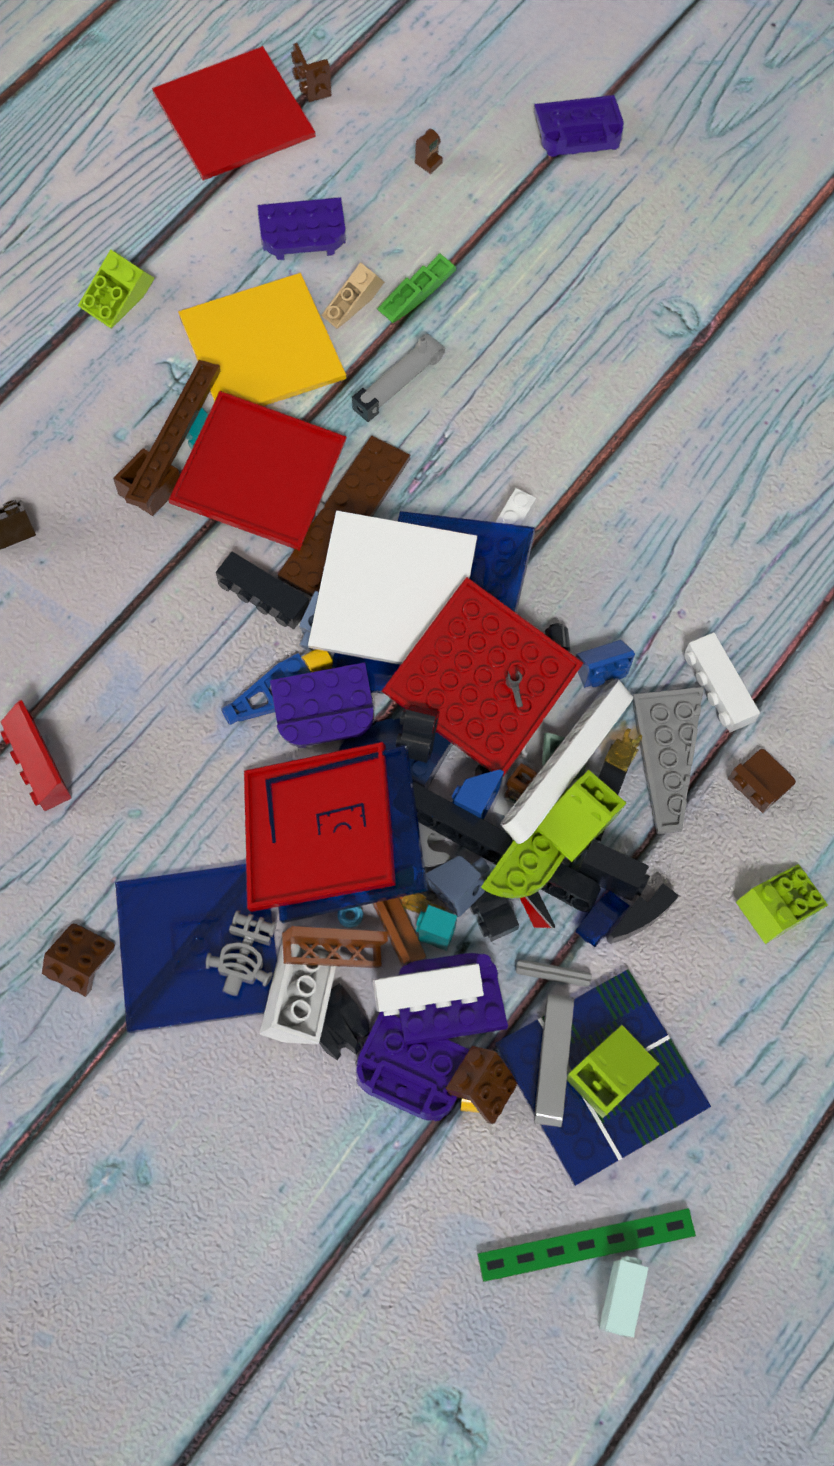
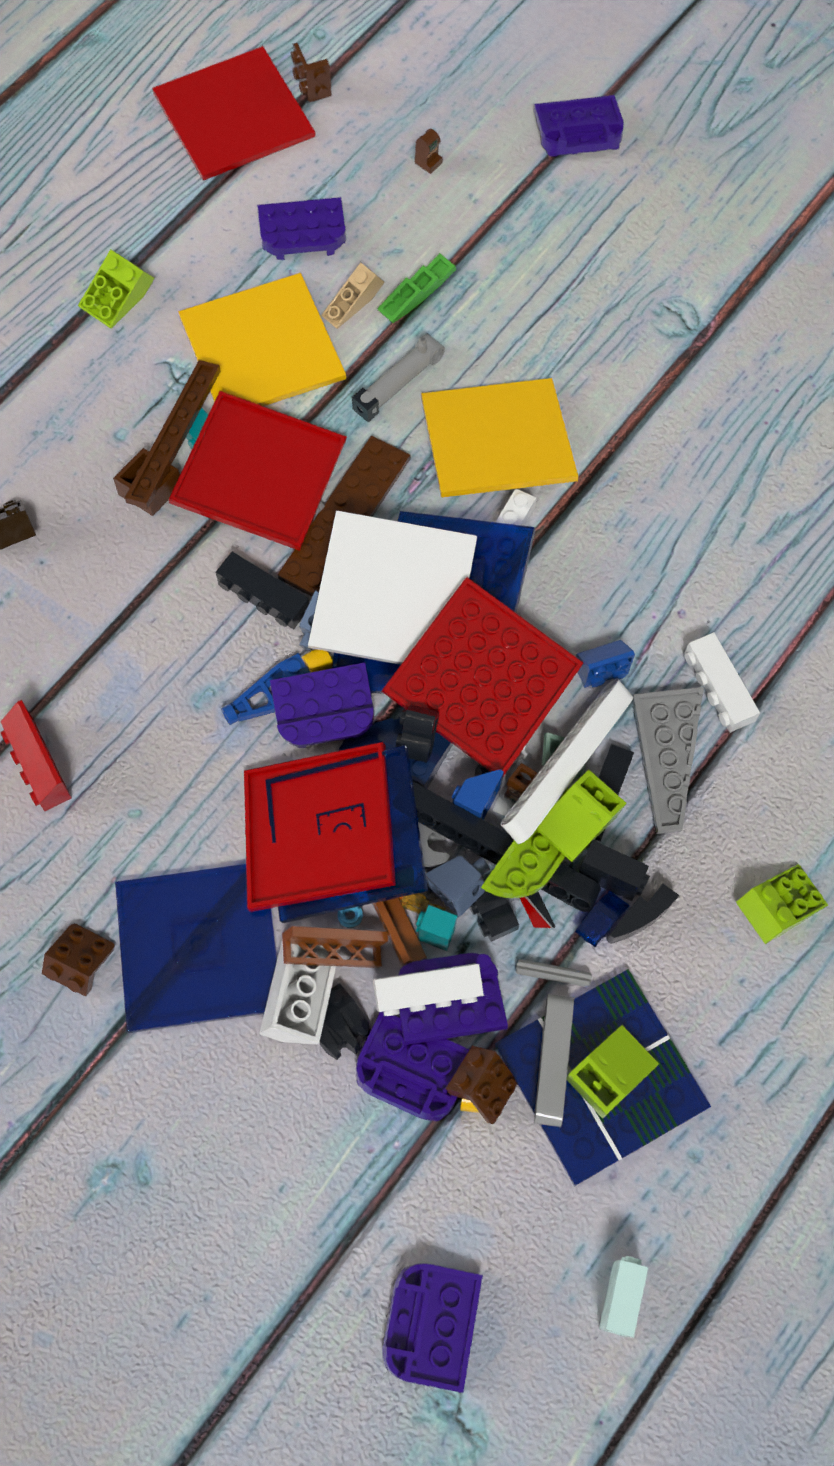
light grey piece [206,910,277,996] -> none
green tile [477,1208,696,1282] -> none
dark grey hand [506,671,523,708] -> none
black brick [545,623,571,652] -> none
clear yellow plate [605,728,642,772] -> none
reddish brown bracket [728,749,796,813] -> none
none -> dark purple plate [382,1264,483,1393]
none -> yellow tile [421,378,578,498]

